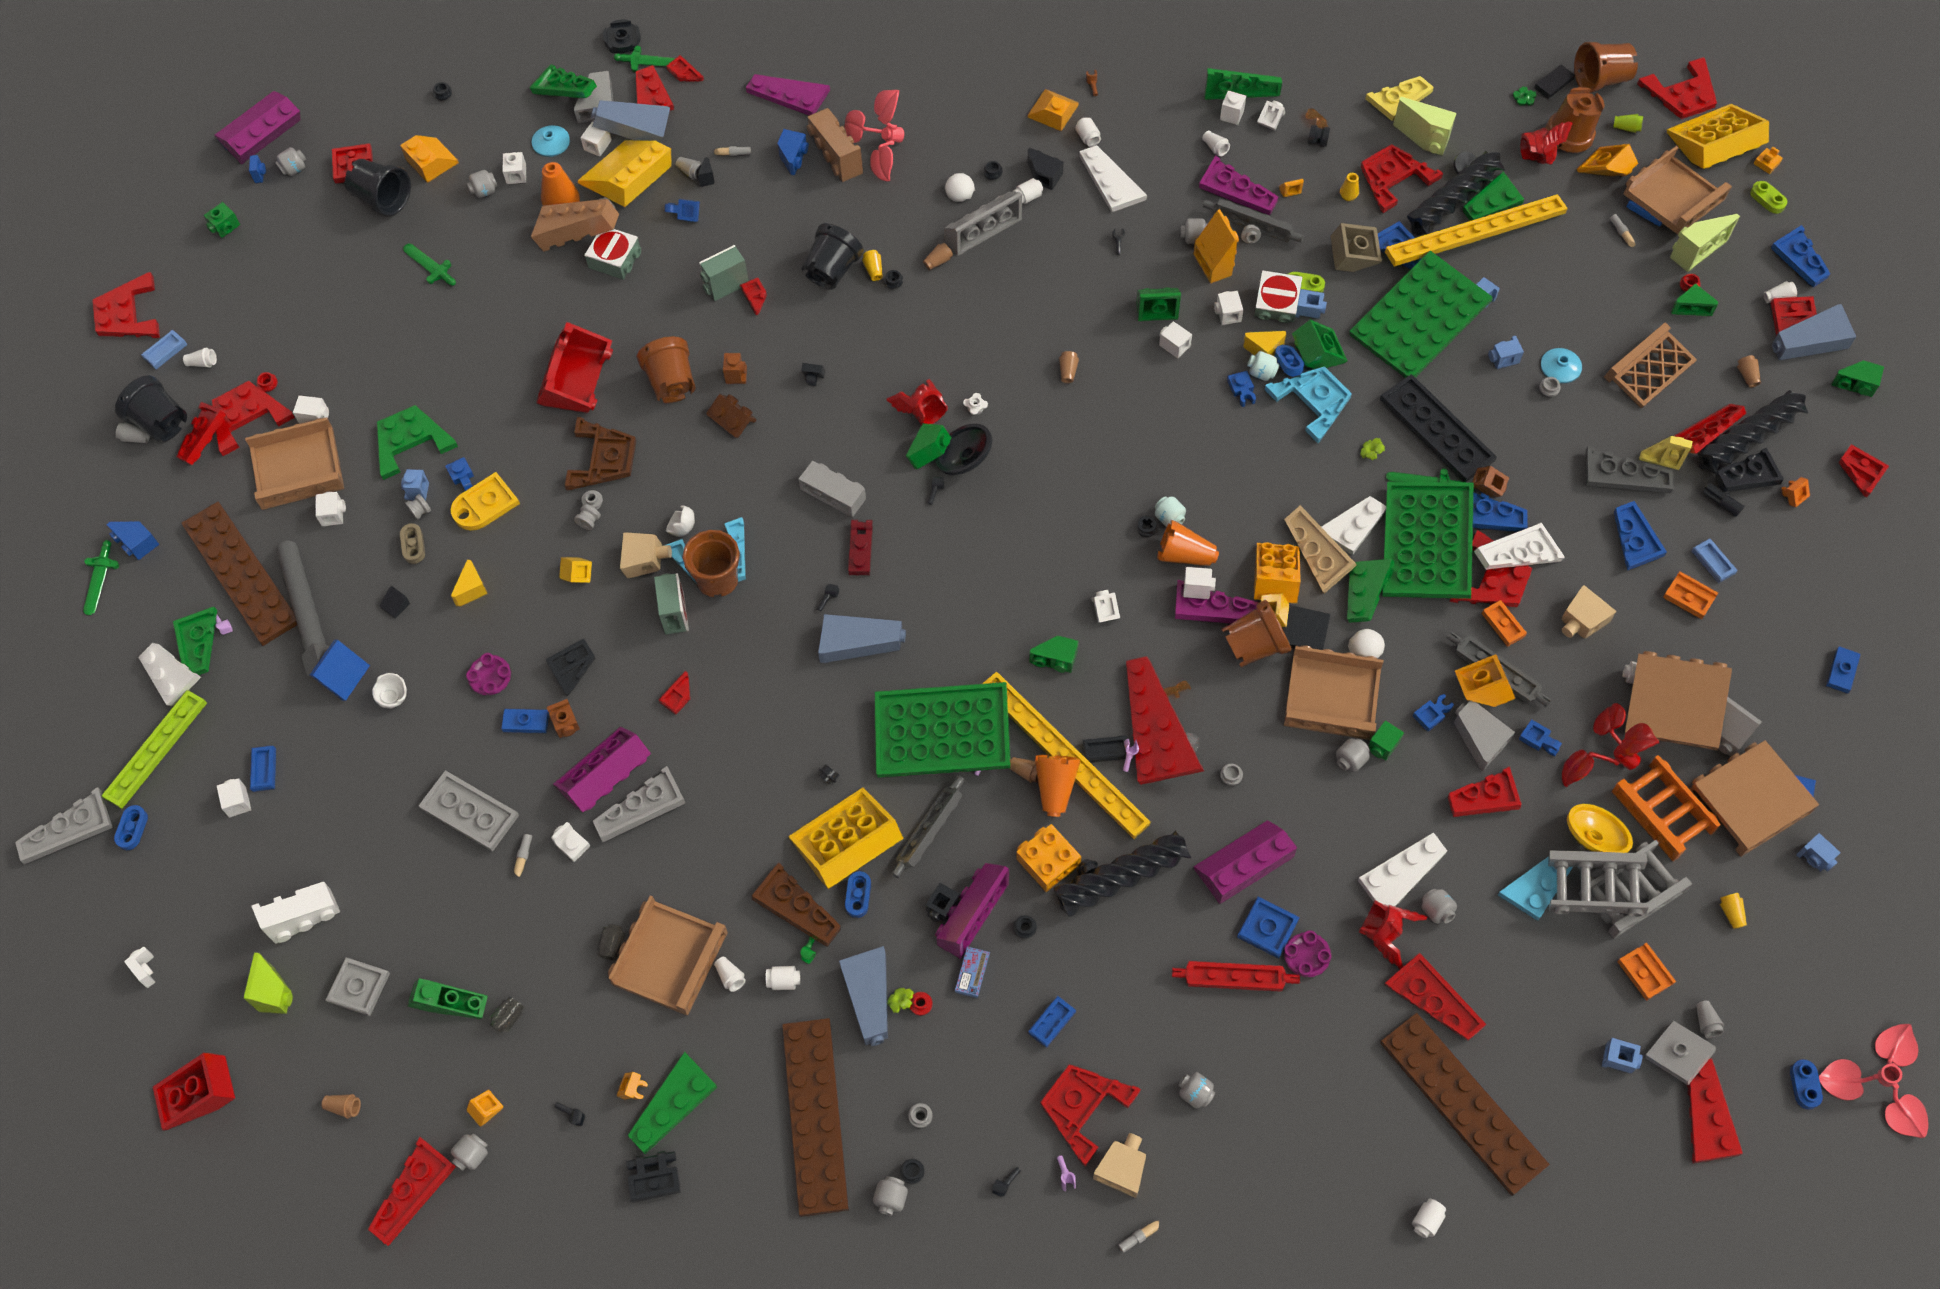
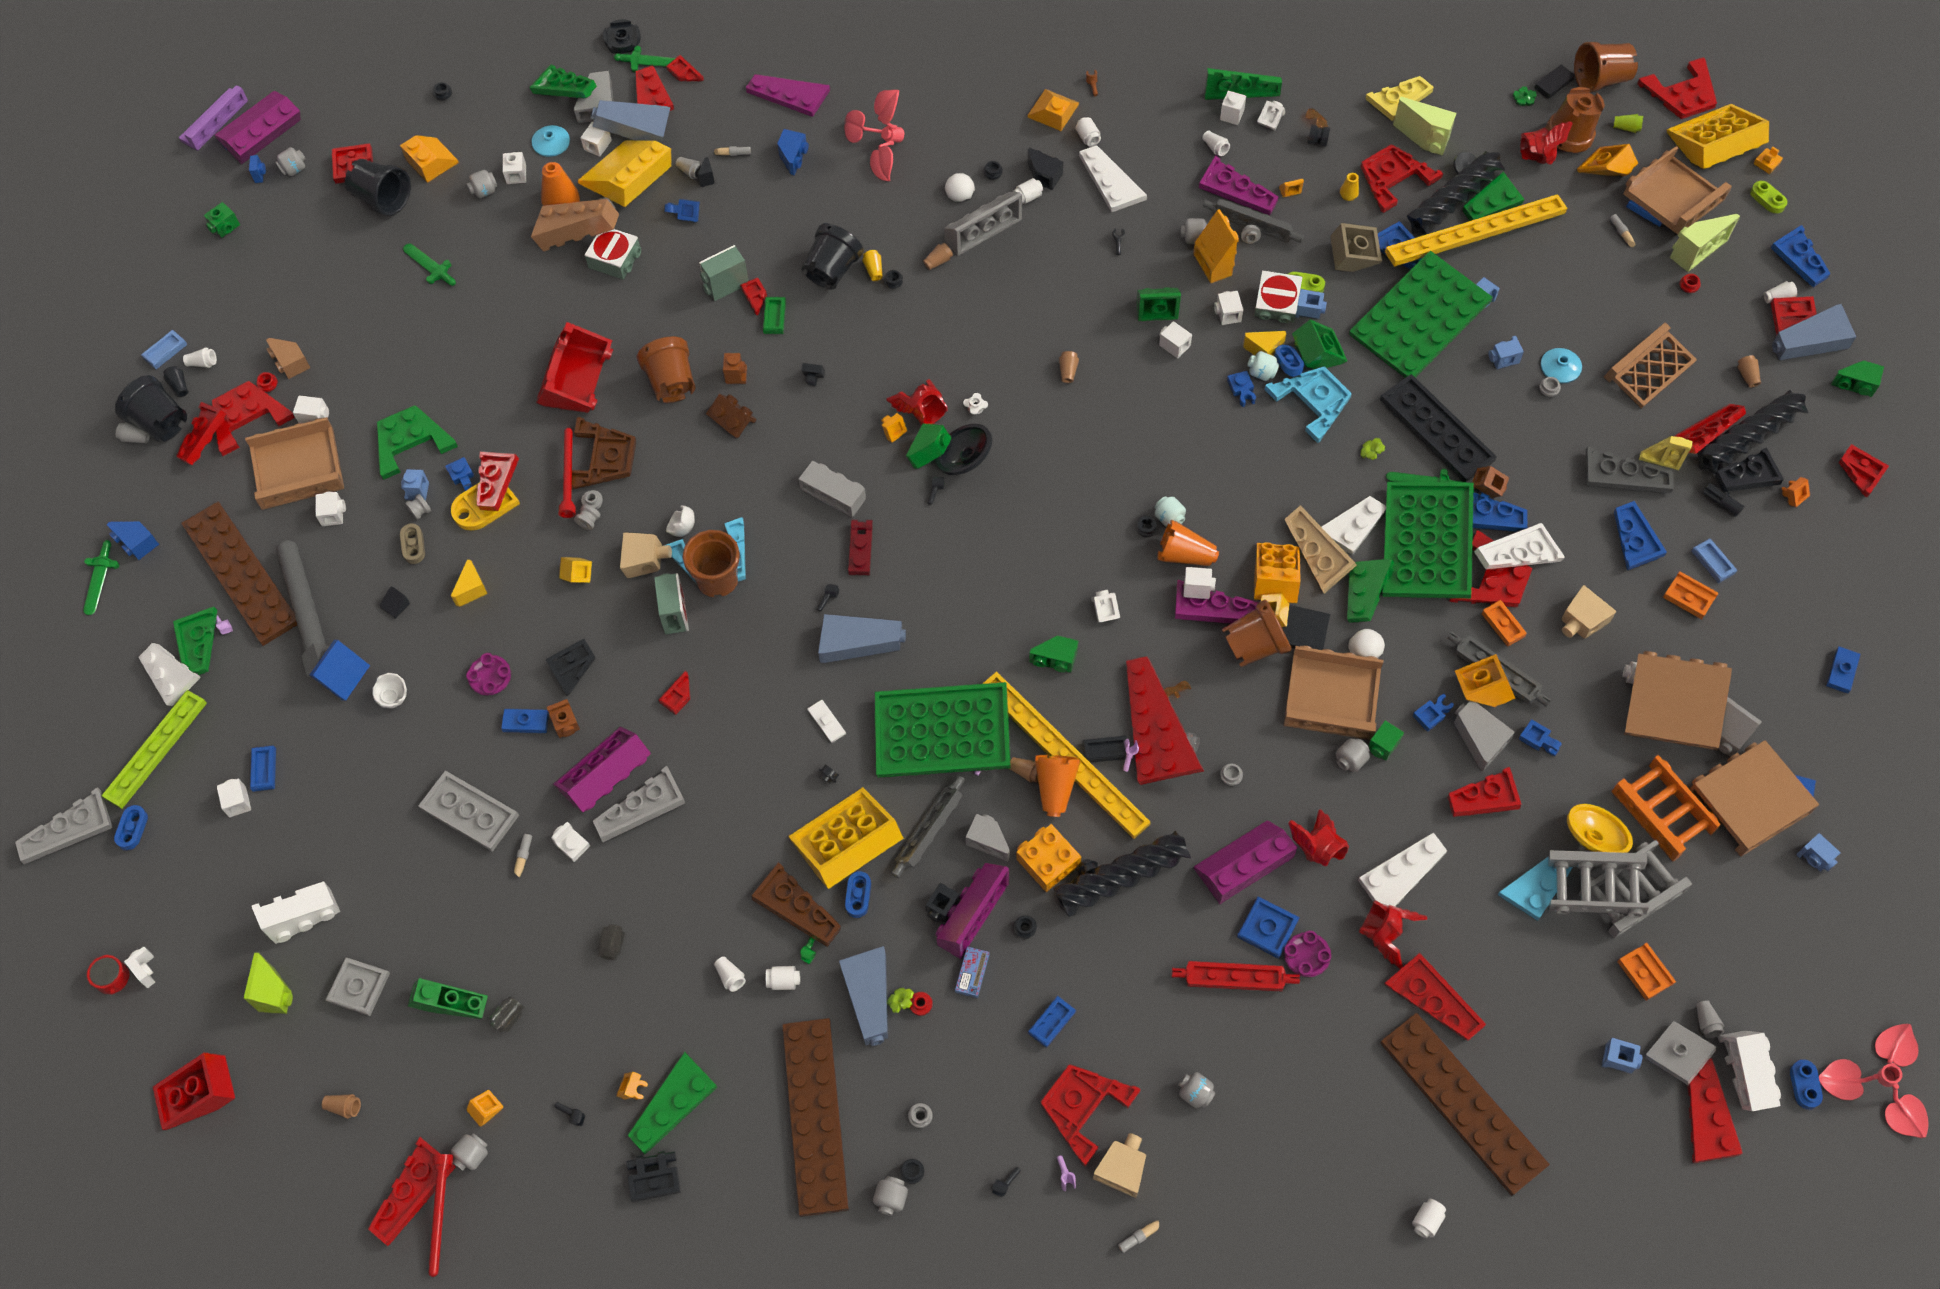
red wing [93,272,160,338] -> none
medium nougat panel [608,896,728,1016] -> none
medium nougat wedge [806,108,863,182] -> none
light grey head [1422,889,1457,924] -> none
red plant [1562,703,1659,788] -> none
green slope [1671,284,1718,316] -> none
yellow cone [1719,893,1747,929] -> none
none -> piece [87,955,129,995]
none -> black cone [163,366,189,397]
none -> medium lavender fence [179,85,248,151]
none -> medium nougat slope [266,338,310,379]
none -> red piece [428,1154,453,1277]
none -> wing [477,452,519,511]
none -> red piece [558,428,576,518]
none -> green tile [763,297,786,334]
none -> white piece [807,700,846,743]
none -> light orange tile [881,413,907,443]
none -> light grey slope [966,814,1010,862]
none -> red helmet [1288,809,1349,866]
none -> white wedge [1718,1031,1781,1111]

